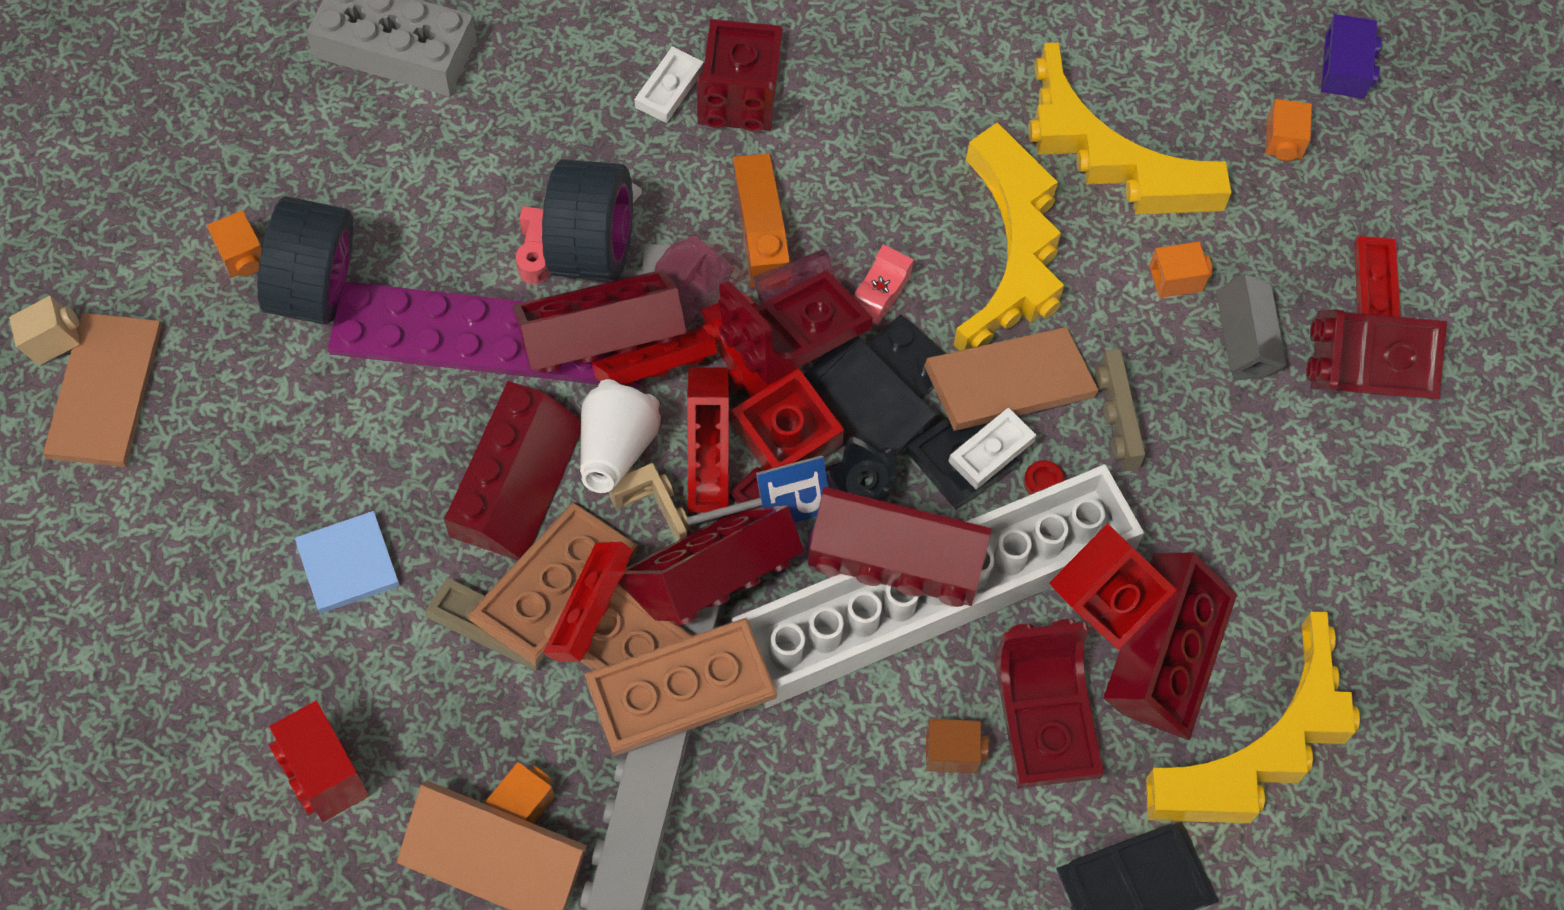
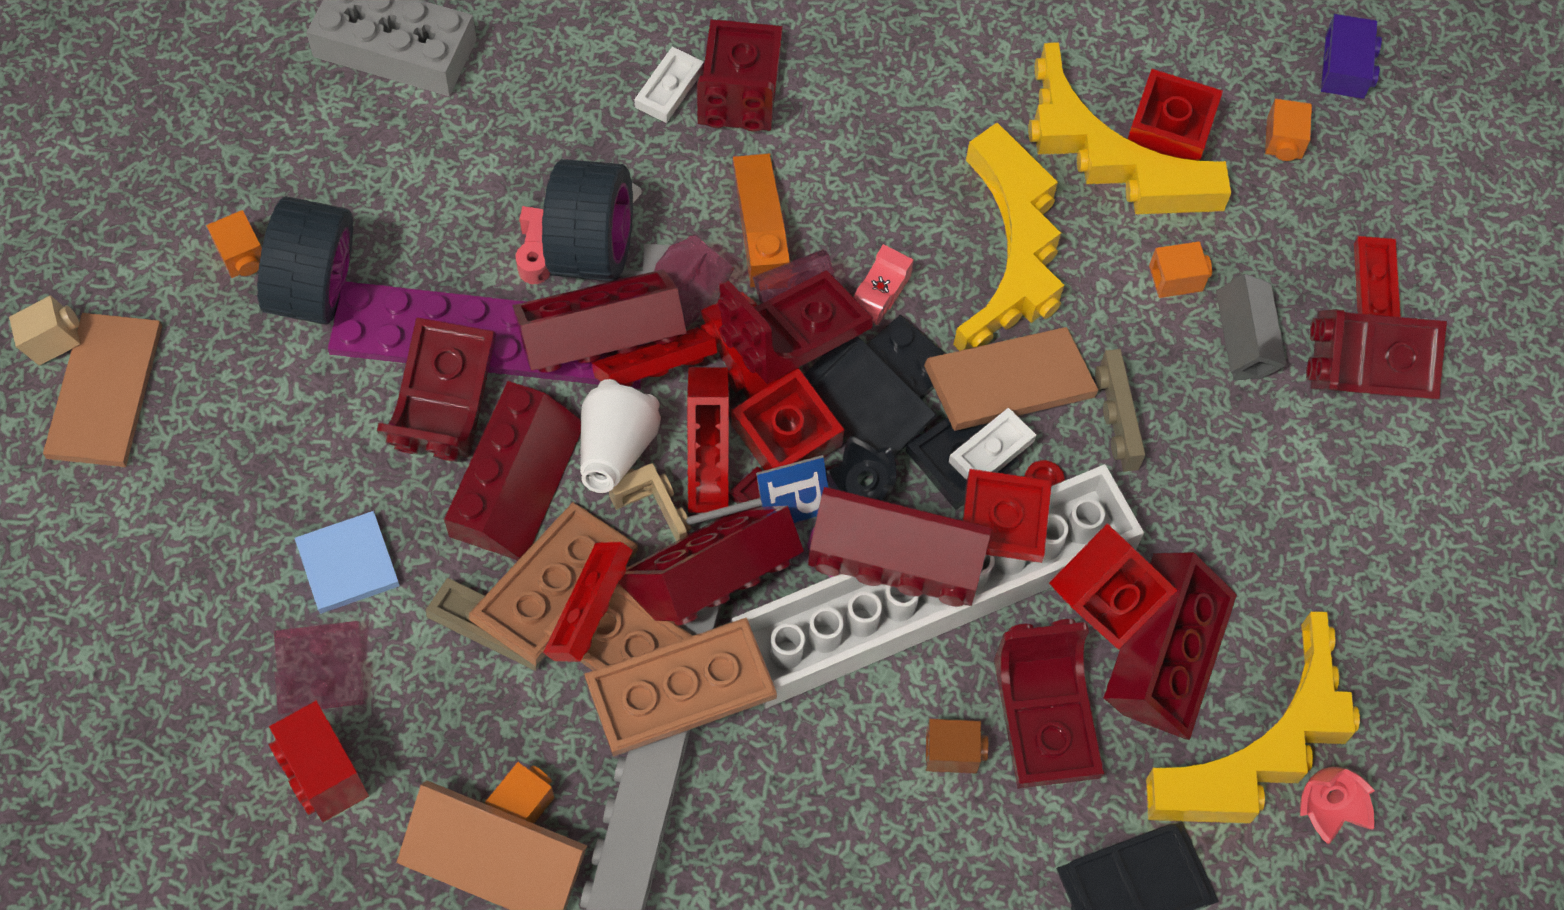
none -> clear pink slope [274,621,365,715]
none -> dark red bracket [377,317,496,462]
none -> red plate [962,469,1052,563]
none -> red brick [1128,69,1223,161]
none -> coral piece [1300,767,1375,844]

